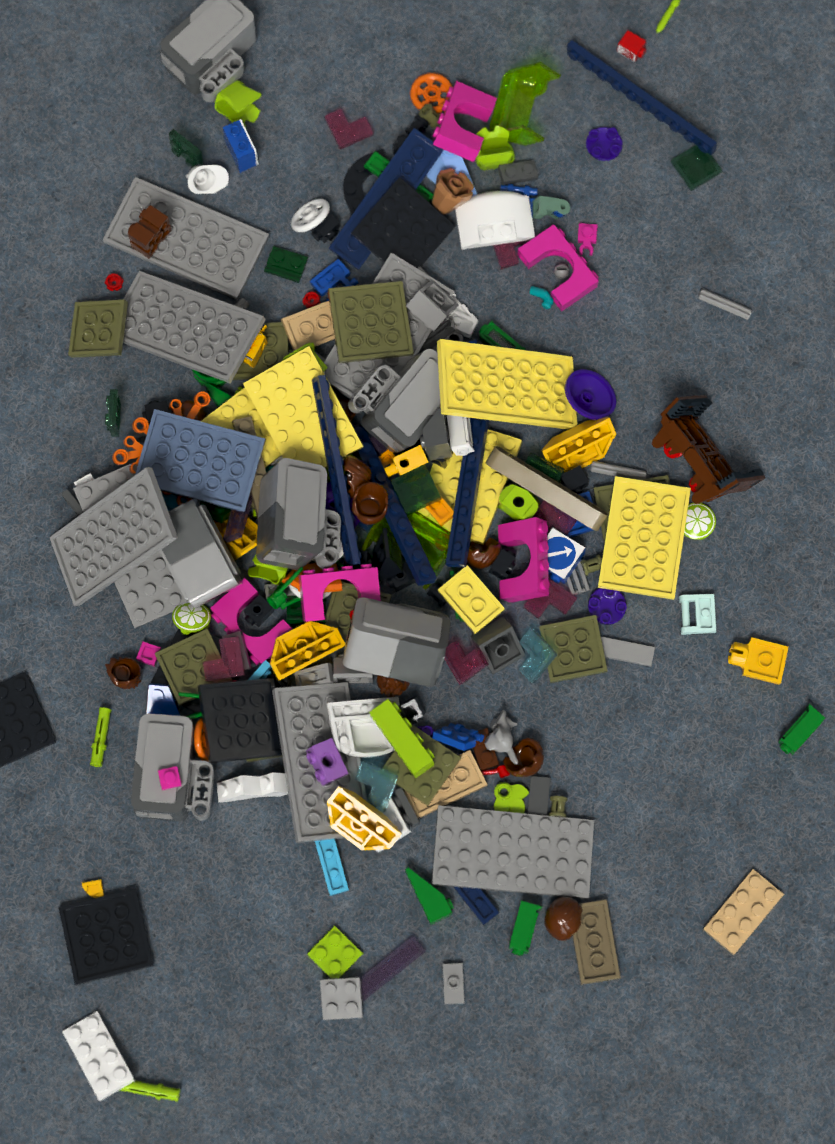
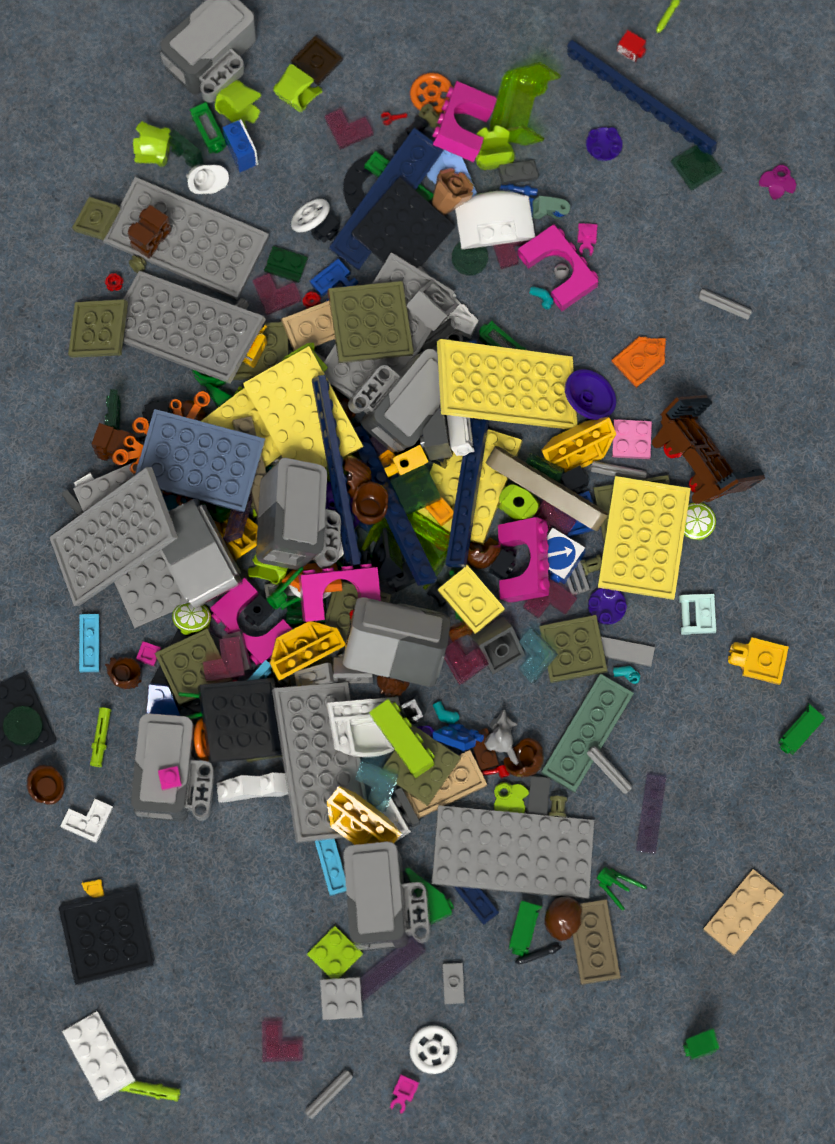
medium lavender brick [306,738,348,786] -> none
none -> clear green tile [3,706,43,745]
none -> reddish brown piece [26,764,65,805]
none -> white plate [60,799,113,843]
none -> olive plate [72,197,121,240]
none -> medium azure plate [79,614,100,673]
none -> reddish brown brick [91,423,137,467]
none -> olive plate [129,255,146,273]
none -> lime piece [133,121,172,167]
none -> green window [190,102,226,154]
none -> clear pink plate [252,273,301,315]
none -> clear pink plate [262,1021,303,1062]
none -> lime piece [273,64,322,112]
none -> dark brown plate [291,35,343,86]
none -> light grey axle [305,1070,353,1119]
none -> light grey piece [344,842,431,951]
none -> red hand [381,112,407,125]
none -> dark pink plate [390,1075,419,1114]
none -> white plate [409,1025,457,1074]
none -> teal arm [432,701,459,724]
none -> clear orange pin [449,622,487,642]
none -> clear green tile [452,242,488,276]
none -> black piece [515,944,562,964]
none -> sand green plate [541,674,634,793]
none -> light grey axle [587,746,632,794]
none -> green plant [597,867,647,911]
none -> orange tile [611,337,666,388]
none -> bright pink plate [612,419,652,459]
none -> teal arm [613,666,640,684]
none -> clear purple tile [636,774,666,854]
none -> green slope [683,1029,719,1060]
none -> magenta plate [759,165,796,200]

